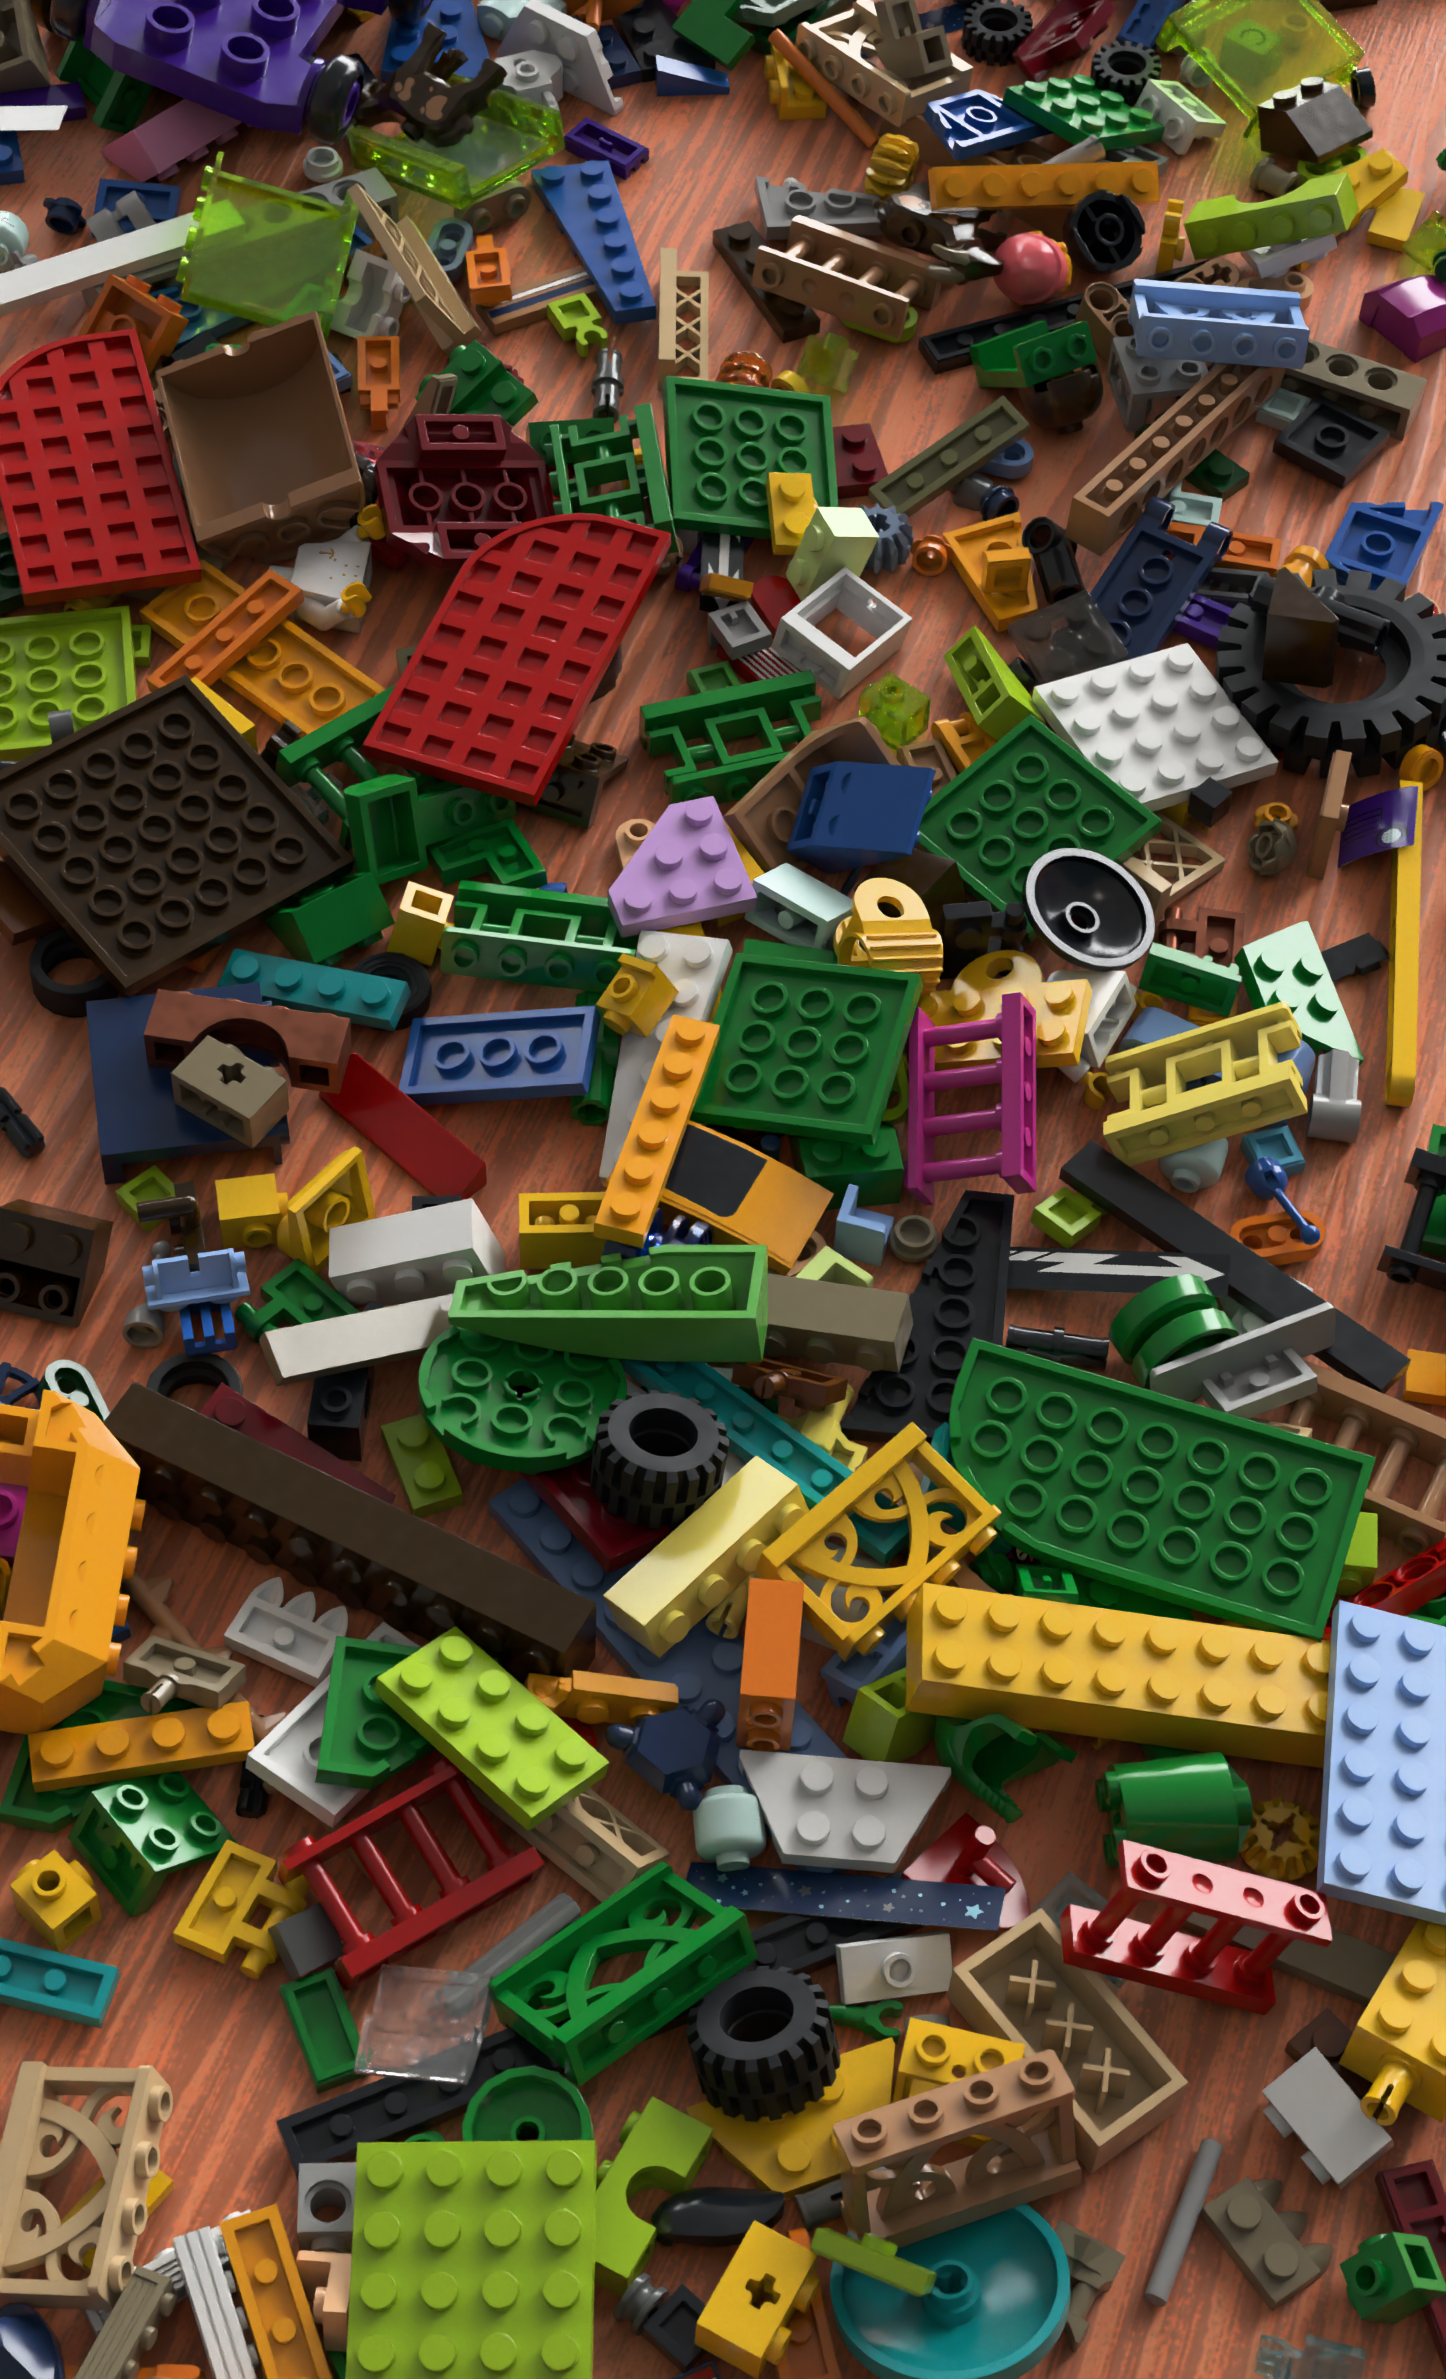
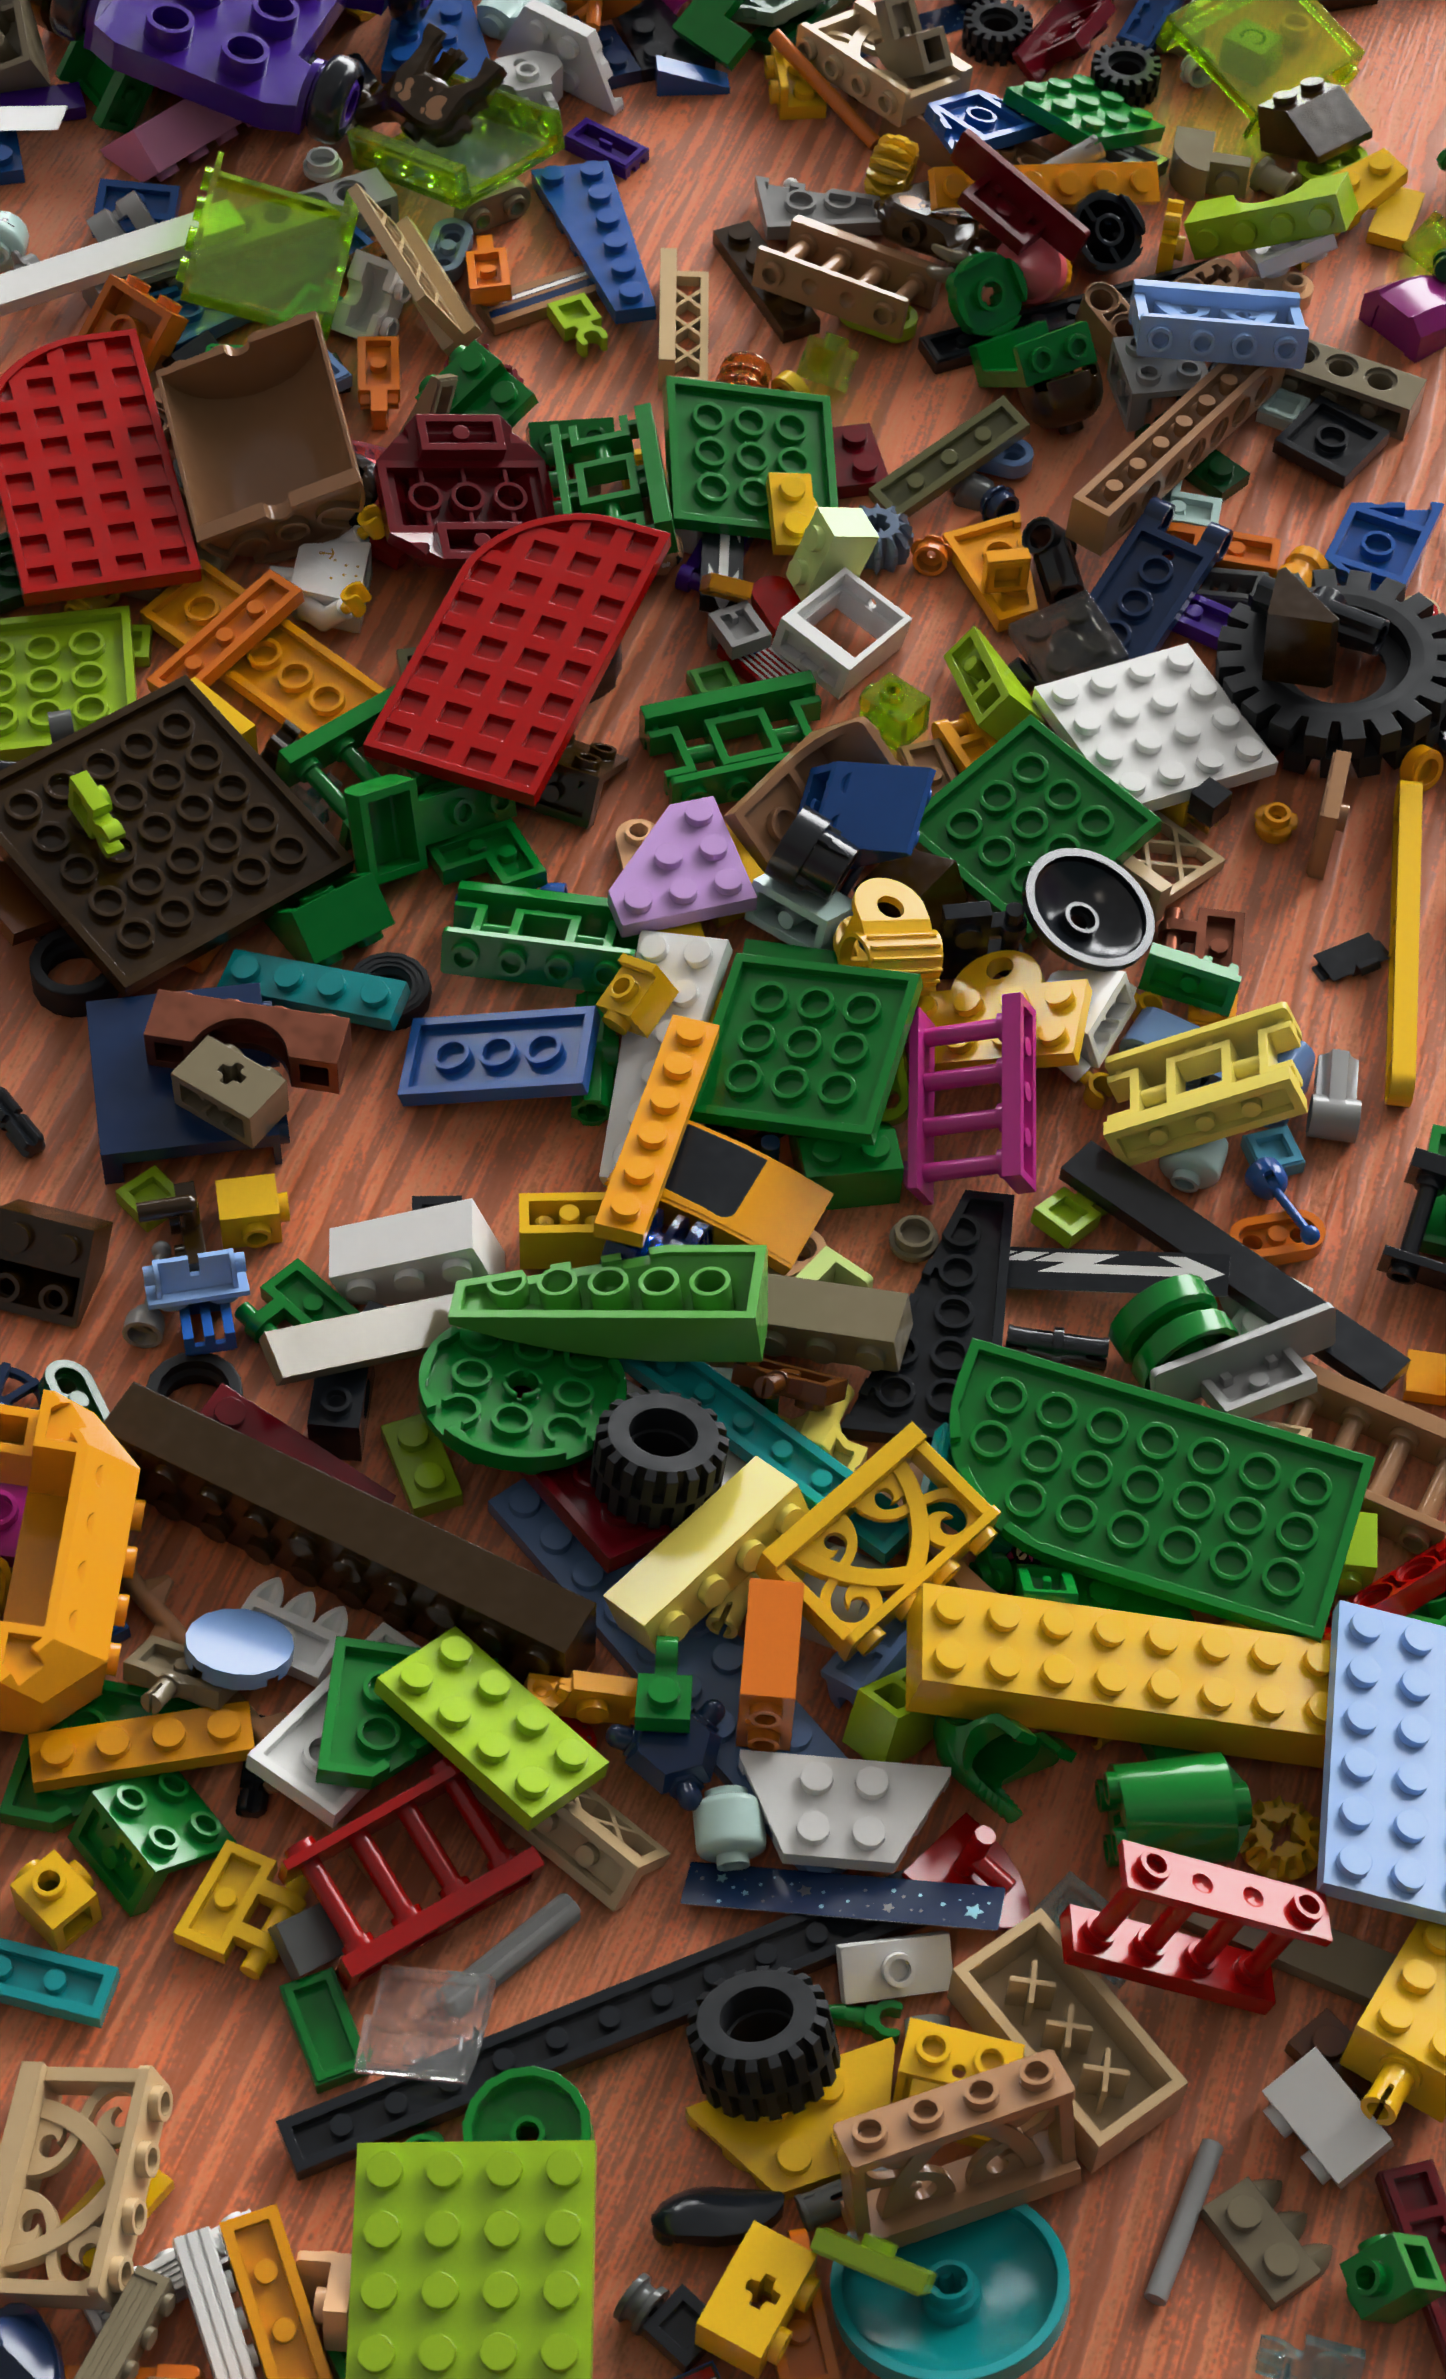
dark blue plate [43,197,87,234] -> none
yellow slope [277,1146,376,1274] -> none
light grey brick [297,2162,356,2254] -> none
red slope [319,1052,487,1200] -> none
yellow brick [386,881,455,966] -> none
green fence [487,1861,758,2087] -> none
dark grey pin [591,348,624,424] -> none
lime arch [594,2096,713,2297] -> none
light blue panel [833,1184,895,1267] -> none
dark tan piece [1054,2219,1125,2353] -> none
white bracket [1134,79,1227,155] -> none
wing [1234,921,1364,1066] -> none
dark tan plate [1247,818,1297,876] -> none
dark purple sticker [1338,786,1418,868] -> none
black tile [1350,67,1376,109] -> none
none -> lime plate [68,770,126,858]
none -> medium blue tile [184,1609,294,1690]
none -> green plate [635,1636,693,1733]
none -> black piece [765,805,860,901]
none -> green plate [945,252,1028,337]
none -> dark red bracket [950,129,1091,261]
none -> dark tan brick [1169,126,1252,202]

